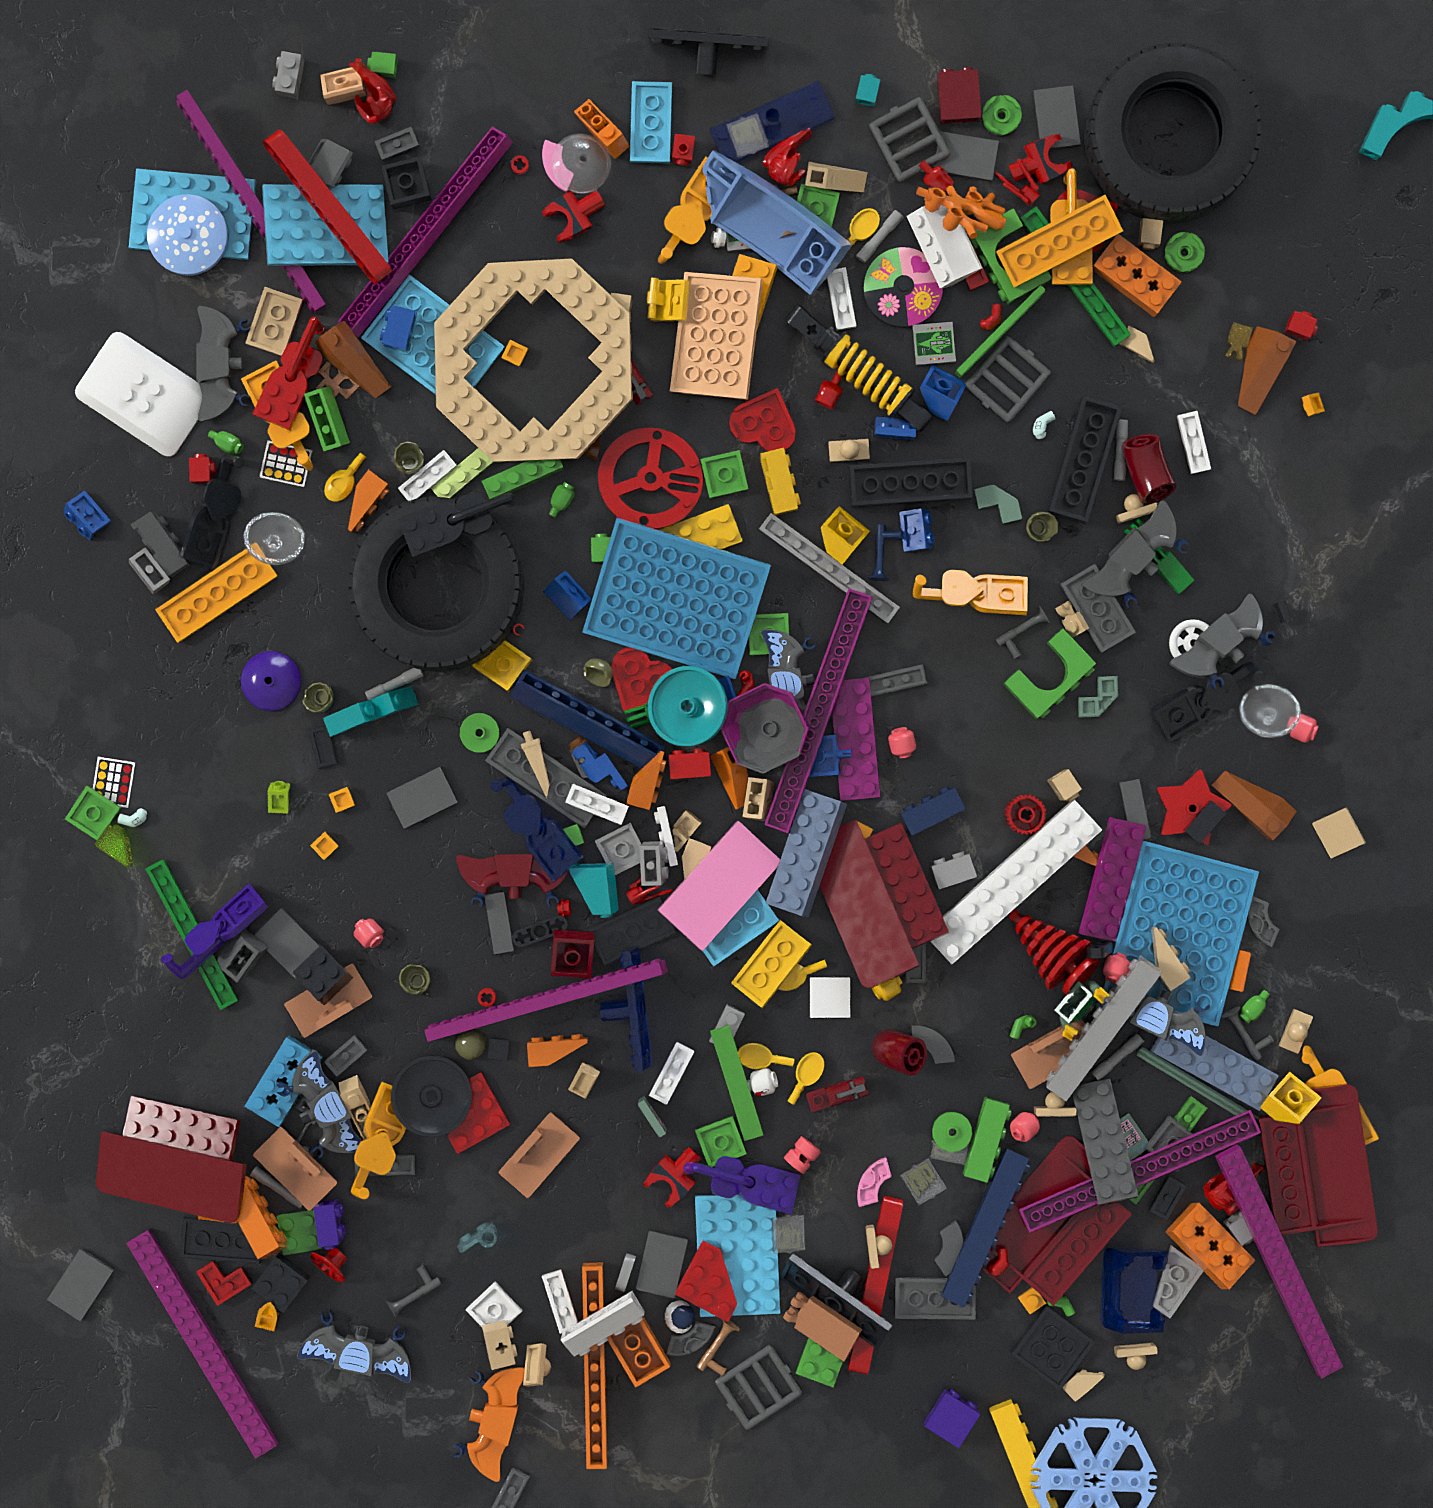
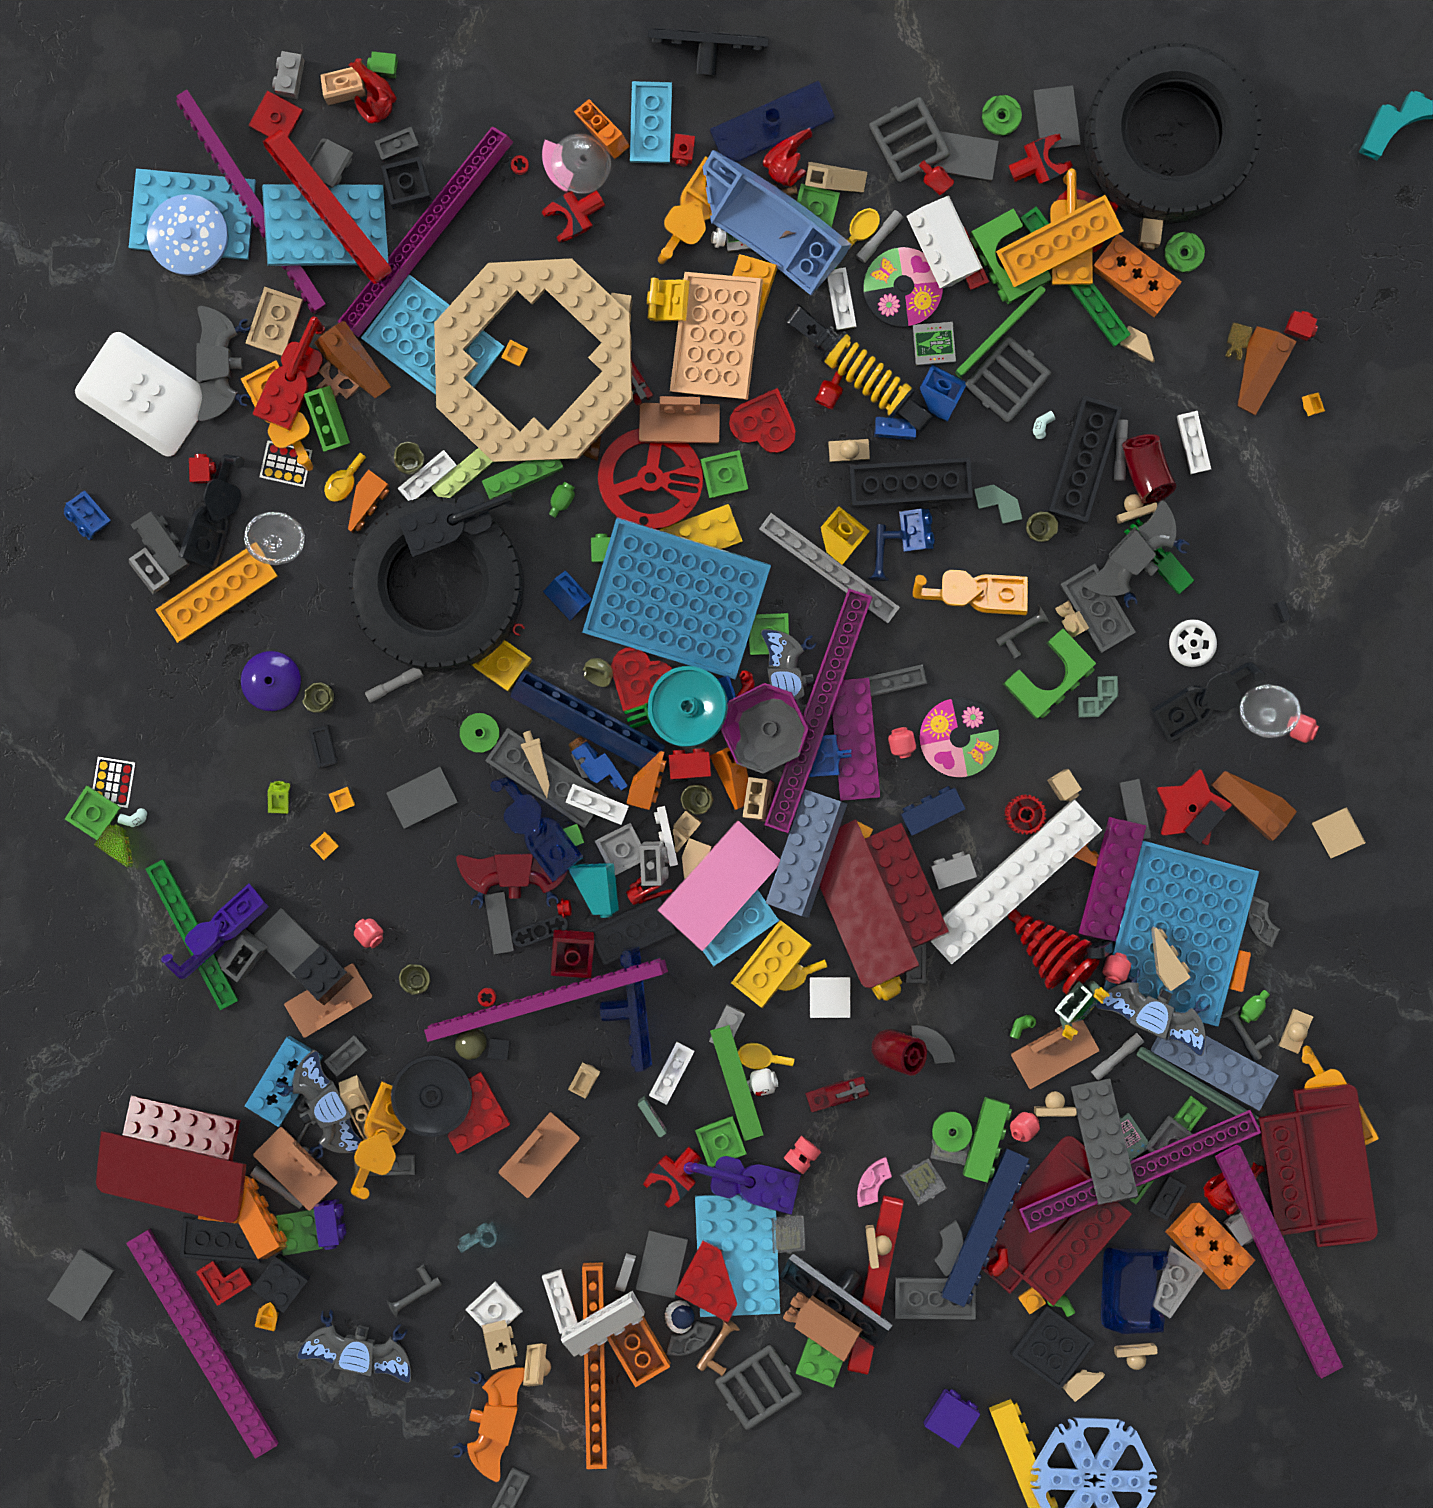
bright green plant [208,430,244,455] -> none
red wheel [310,1248,347,1283] -> none
teal arch [323,686,418,737] -> none
blue brick [380,305,417,352] -> none
orange slope [527,1034,588,1067] -> none
clear piece [726,113,769,158] -> none
yellow wedge [760,448,801,516] -> none
yellow piece [788,1052,824,1105] -> none
teal brick [855,74,881,107] -> none
orange plant [916,186,1006,239] -> none
dark red brick [937,67,981,124] -> none
red arm [980,304,1002,331] -> none
red plant [995,159,1040,206] -> none
light grey brick [1045,956,1161,1101] -> none
dark grey torso [1170,594,1276,689] -> none
yellow slope [1260,1072,1321,1124] -> none
none -> red plate [248,91,303,138]
none -> nougat bracket [639,396,720,444]
none -> olive hair [681,784,714,814]
none -> dish [919,698,999,778]

